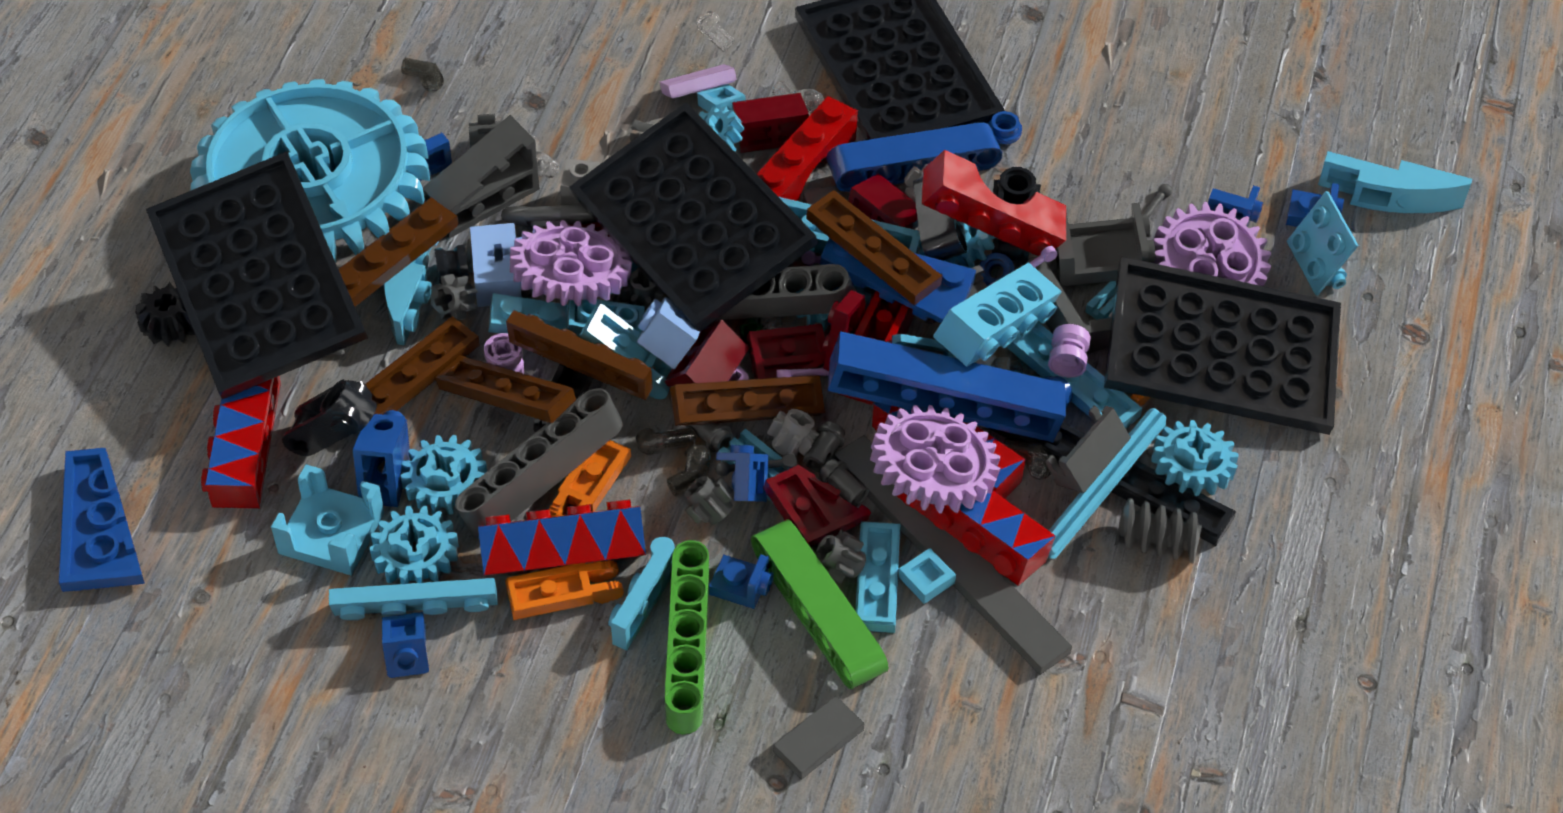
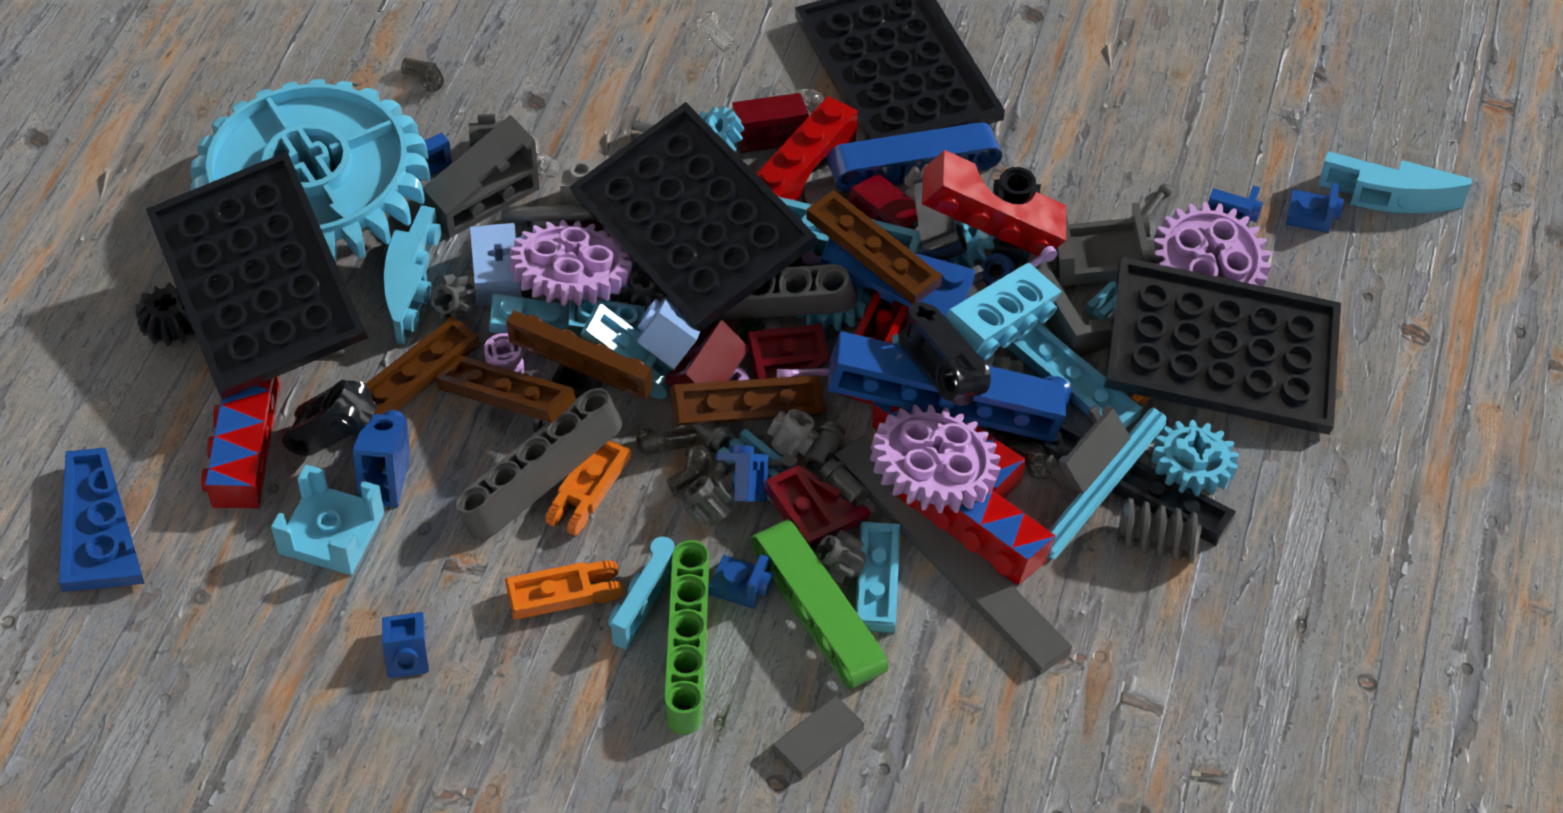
medium azure plate [329,578,498,620] -> none
reddish brown plate [339,197,458,307] -> none
medium azure gear [370,506,459,584] -> none
medium azure gear [401,435,487,515] -> none
black wheel [434,245,469,284] -> none
brick [478,499,646,576] -> none
lavender tile [660,64,737,99] -> none
medium azure plate [697,84,746,113] -> none
dark red wing [822,290,866,371] -> none
medium azure plate [898,548,956,604] -> none
blue plate [988,111,1022,144] -> none
lavender wheel [1048,324,1091,378] -> none
medium azure hinge [1287,191,1359,295] -> none
none -> black piece [898,302,991,406]

